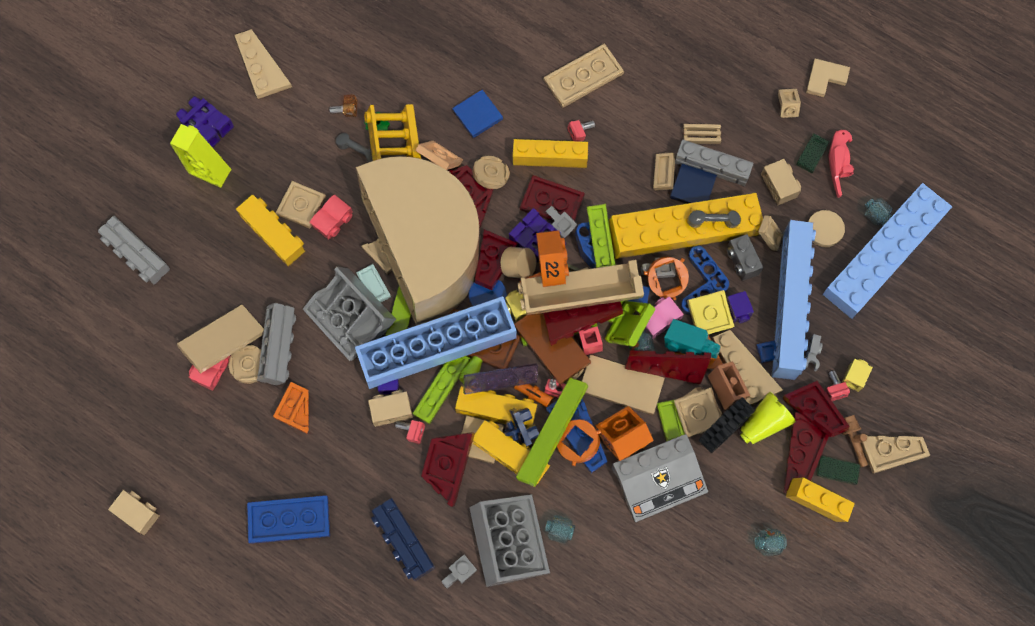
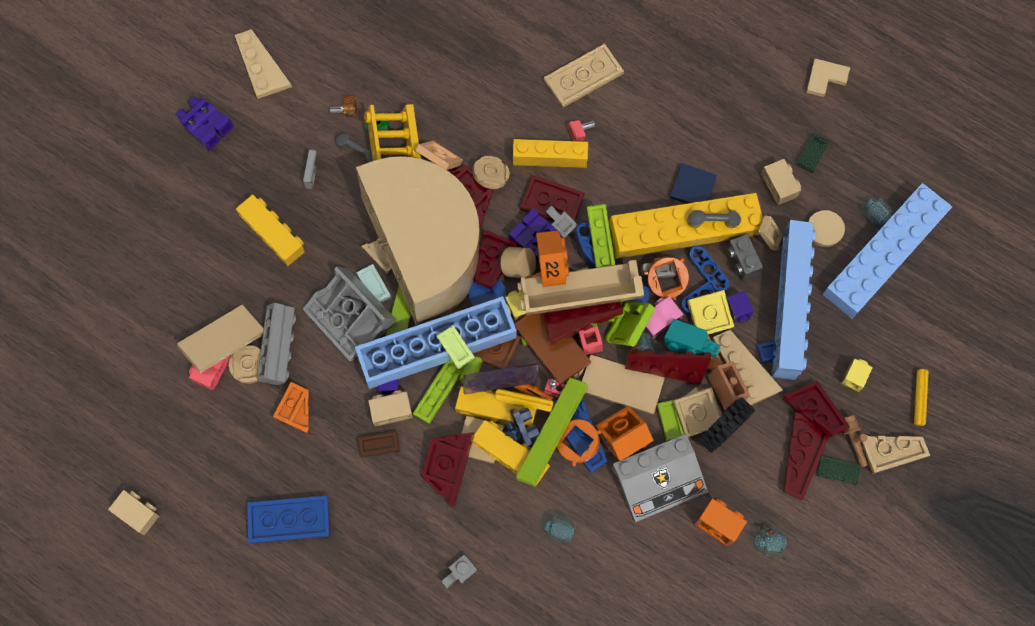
light grey brick [98,216,170,285] -> none
neon yellow wedge [170,124,231,188] -> none
tan tile [276,181,326,229] -> none
coral brick [310,195,353,240] -> none
dark blue brick [371,498,435,581] -> none
coral piece [395,420,425,444] -> none
blue tile [452,90,503,138] -> none
light grey slope [469,494,550,587] -> none
tan tile [653,153,675,191] -> none
light grey brick [675,139,753,186] -> none
tan tile [683,124,721,144] -> none
neon yellow cone [740,392,796,444] -> none
tan bracket [778,89,801,118] -> none
yellow brick [786,478,855,522] -> none
light grey plate [806,334,823,371] -> none
coral piece [826,371,850,401] -> none
coral animal [828,130,854,198] -> none
none -> light grey tile [303,150,317,189]
none -> reddish brown tile [358,431,400,458]
none -> yellowish green tile [437,326,475,369]
none -> yellow axle [495,389,553,412]
none -> orange brick [694,498,747,547]
none -> yellow axle [914,369,929,426]

